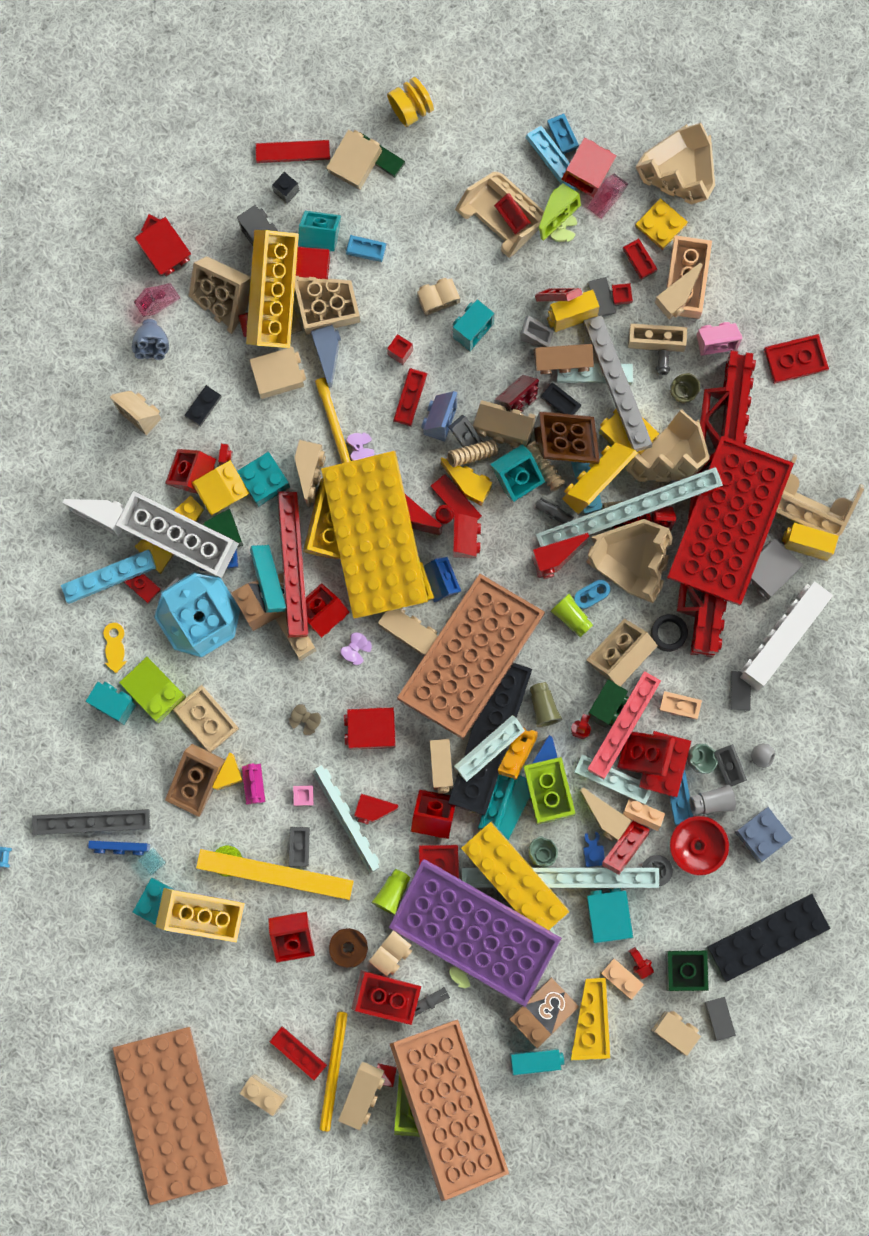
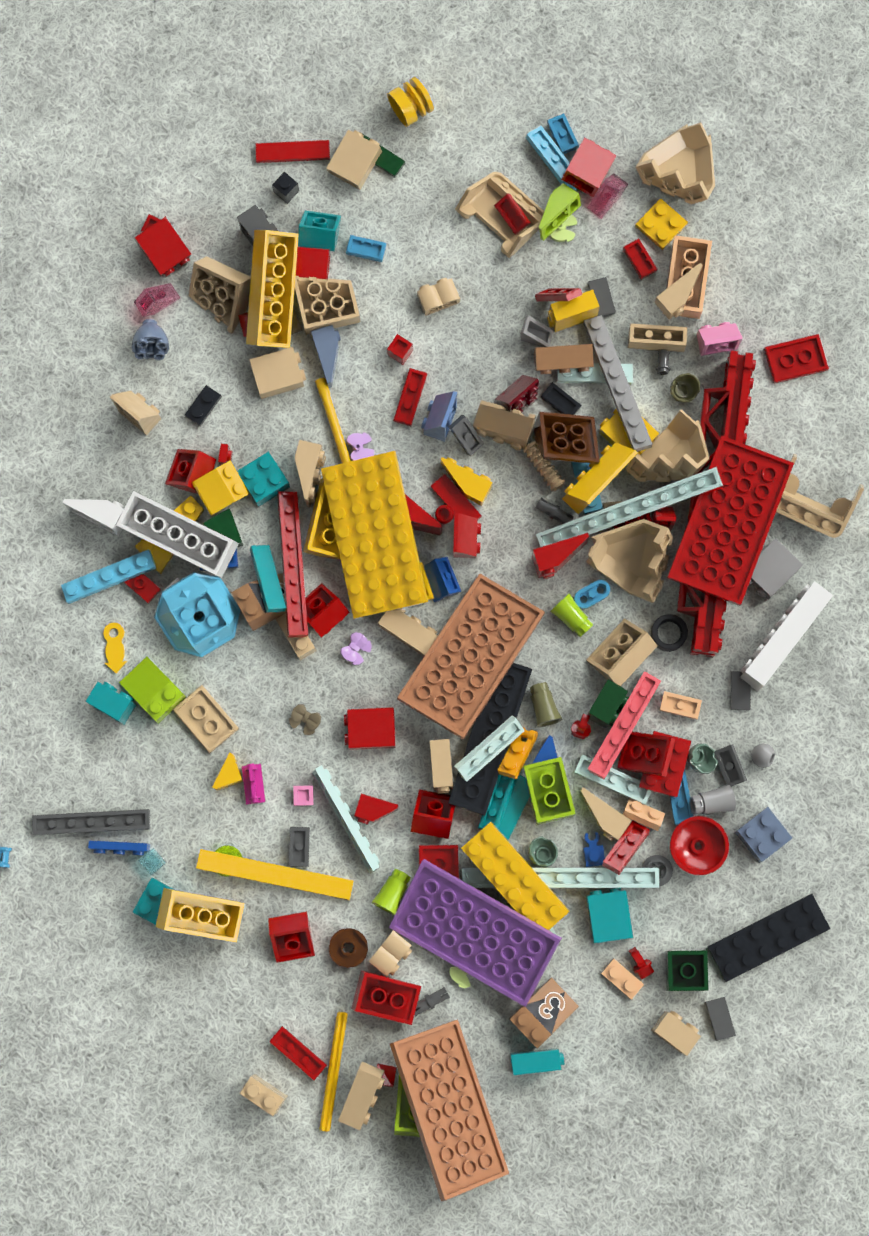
nougat plate [113,1027,229,1205] -> none
medium nougat slope [165,744,225,817] -> none
tan piece [447,440,498,467] -> none
teal brick [452,299,495,351] -> none
teal brick [490,444,545,502] -> none
yellow wing [570,978,610,1060] -> none
red plate [611,283,633,305] -> none
yellow brick [781,523,839,561] -> none

